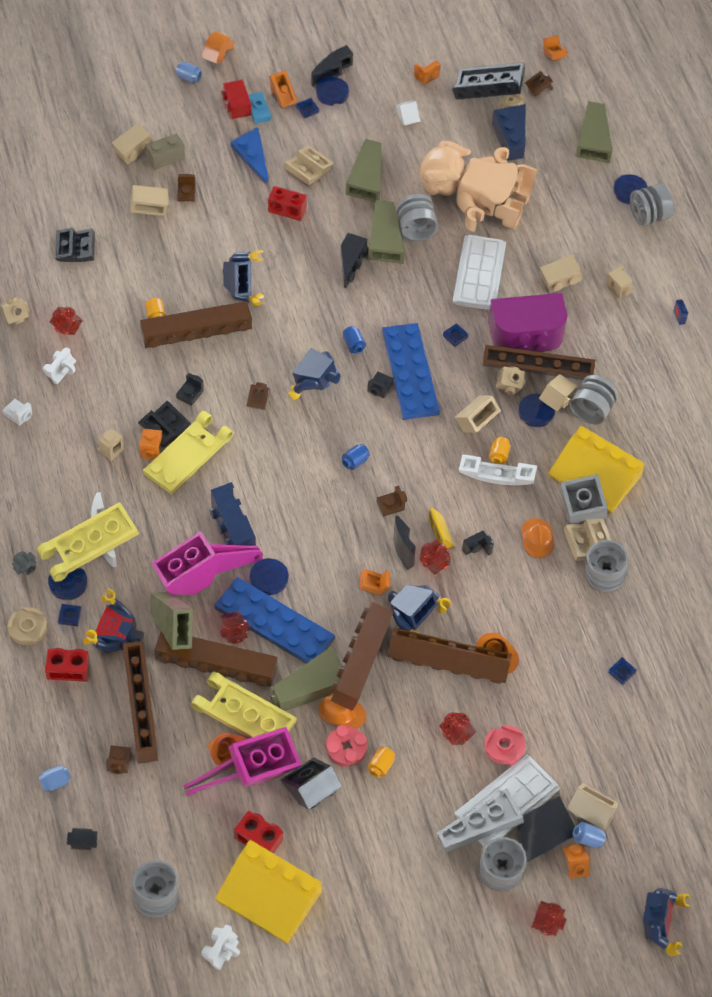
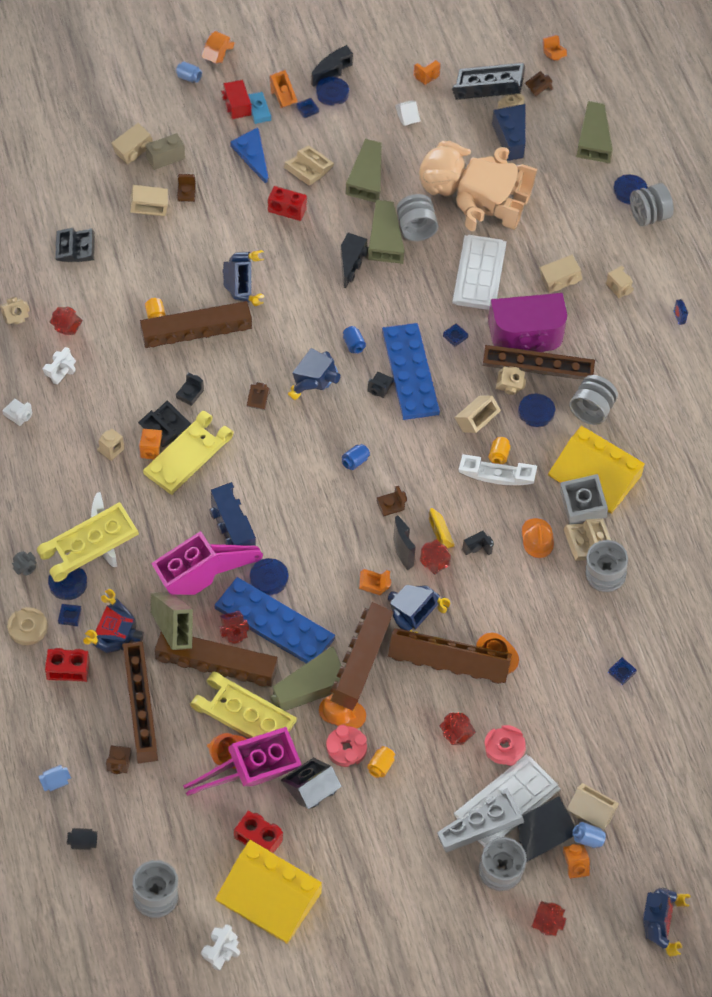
tan brick [539,374,578,411] -> none

